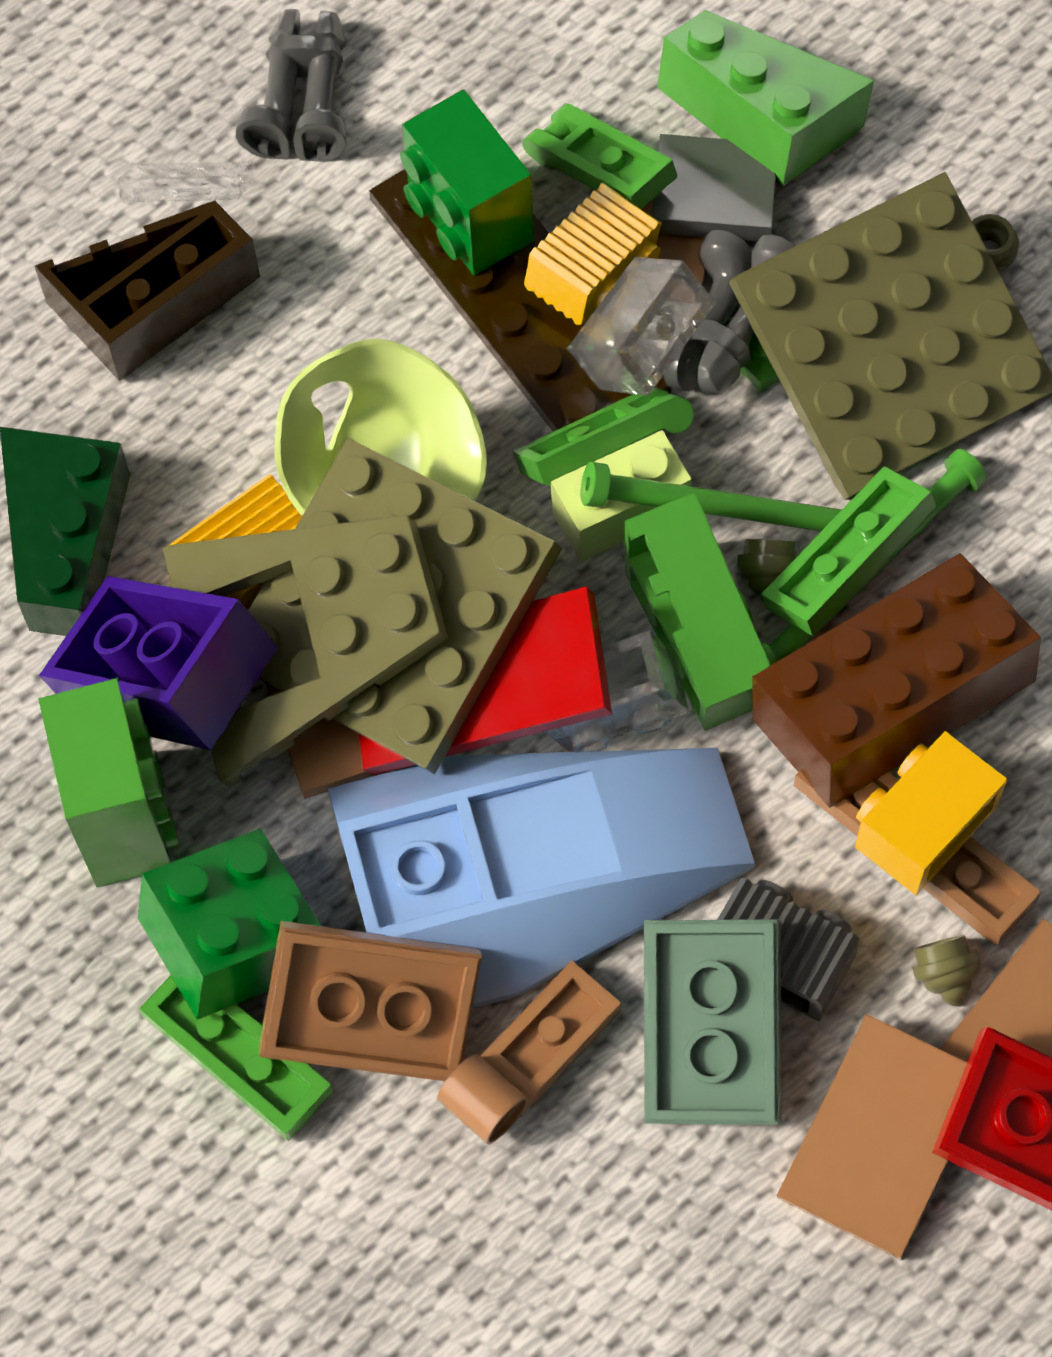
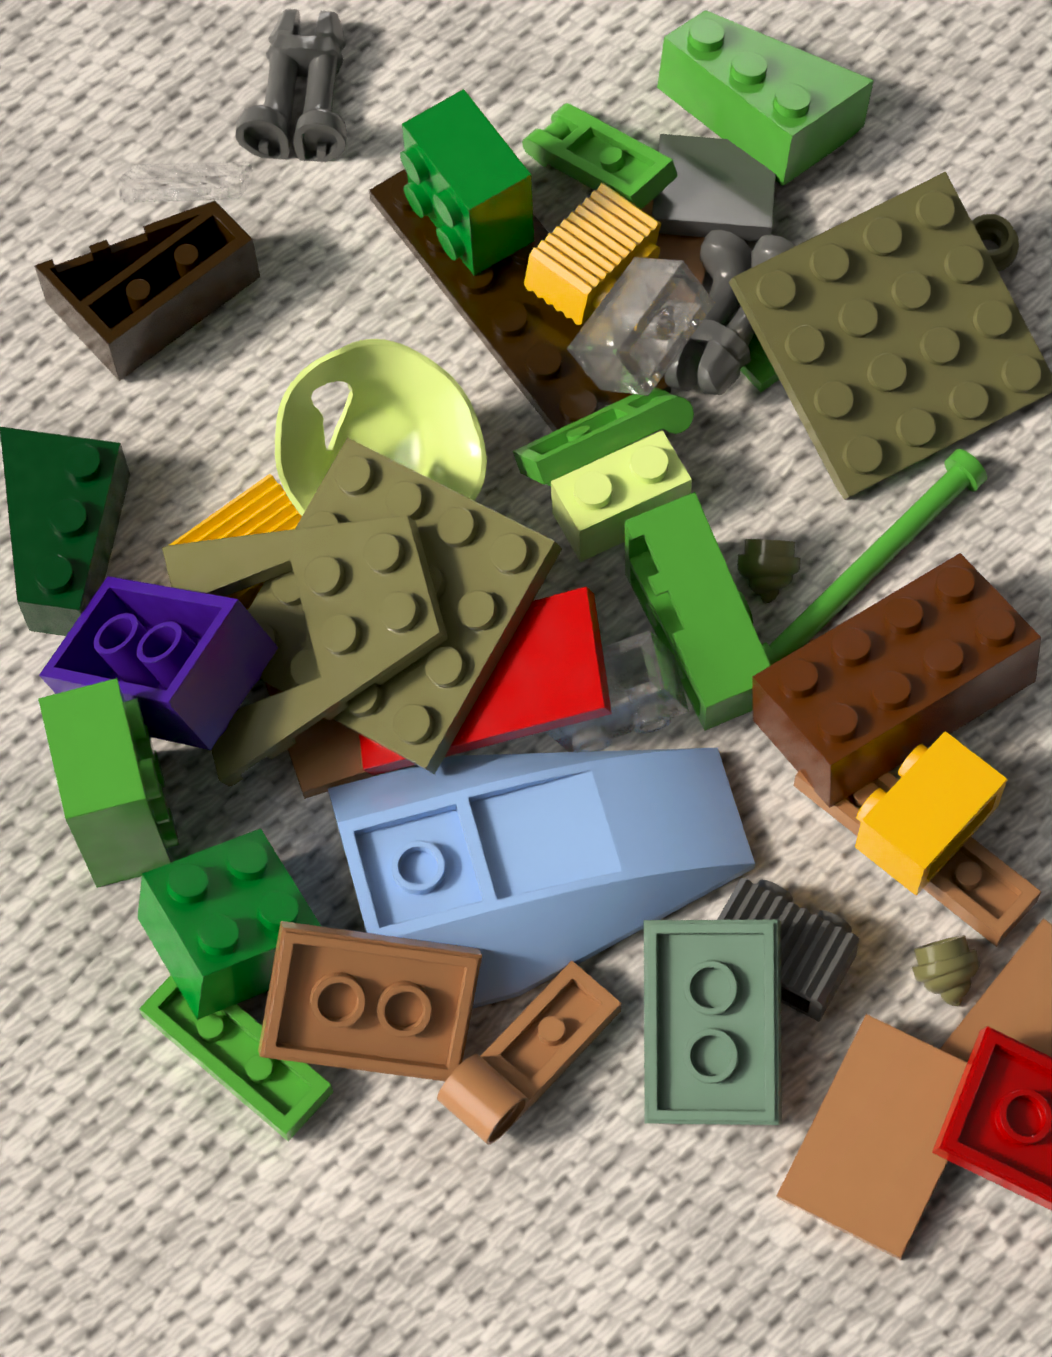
bright green bar [580,462,842,531] -> none
bright green plate [761,466,936,636] -> none

